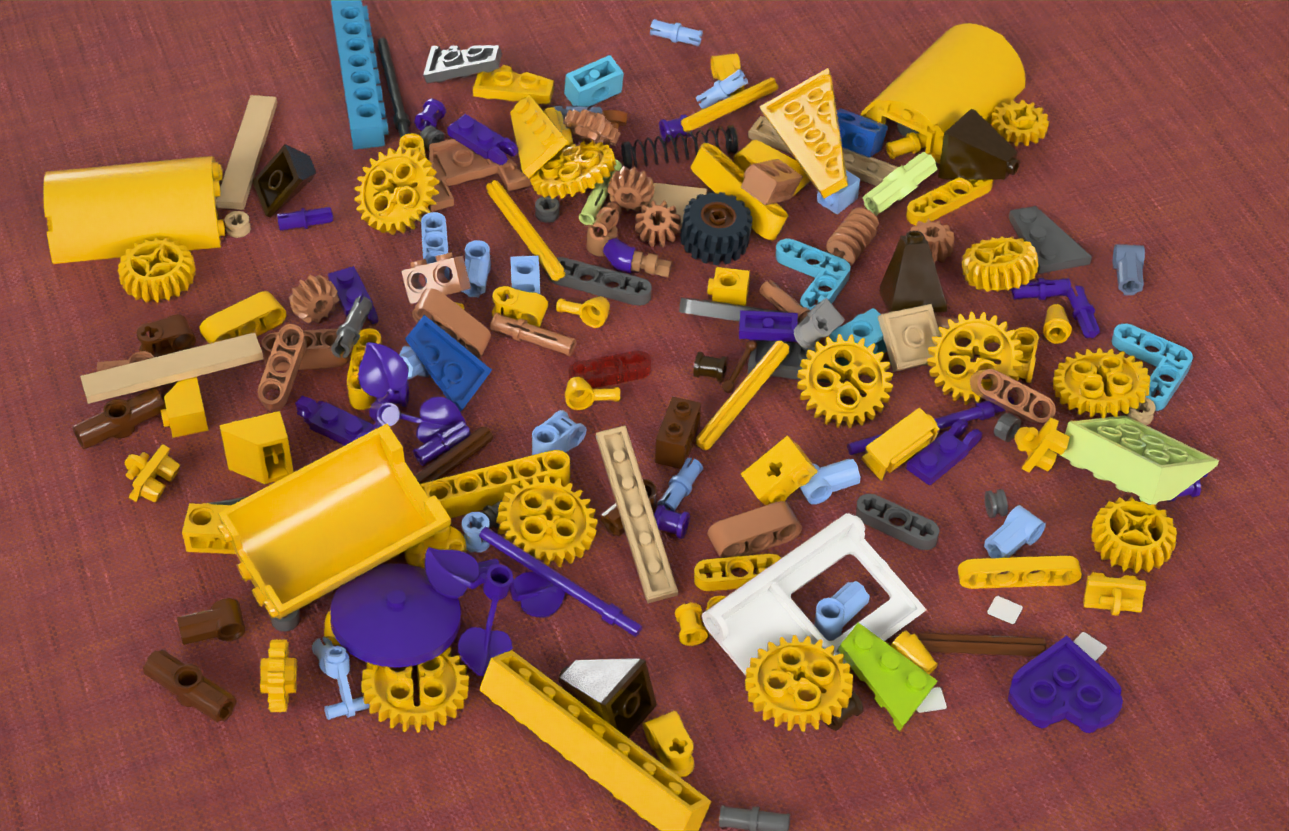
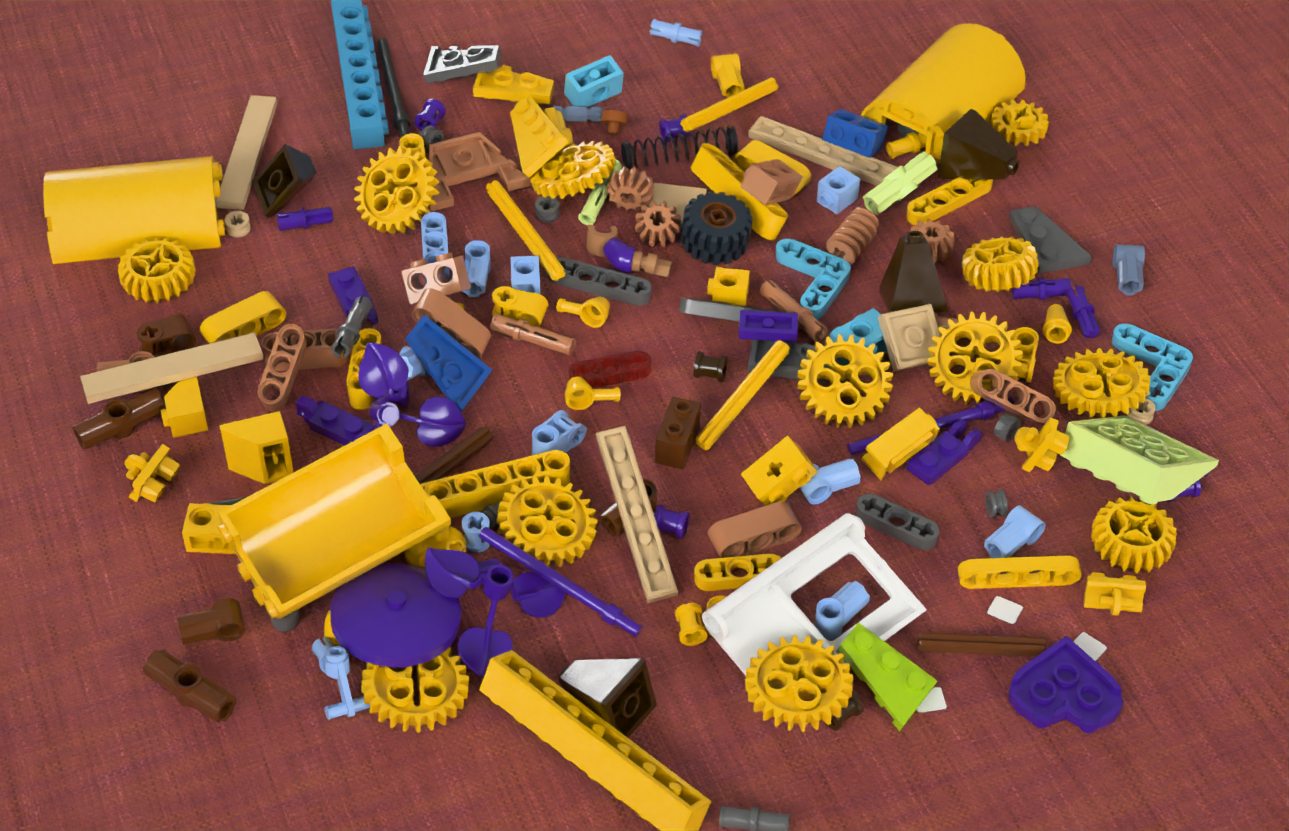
yellow gear [260,640,297,712] -> none
nougat gear [288,274,339,323] -> none
dark purple axle [413,421,471,466] -> none
dark purple hinge [447,114,519,166] -> none
nougat gear [563,109,621,146] -> none
nougat pin [589,202,621,241] -> none
yellow piece [643,711,694,778] -> none
medium blue pin [657,458,703,512] -> none
light blue pin [696,69,748,109] -> none
reddish brown hinge [722,340,757,393] -> none
yellow wing [760,68,848,199] -> none
light grey piece [794,298,845,348] -> none
yellow cone [891,630,938,675] -> none

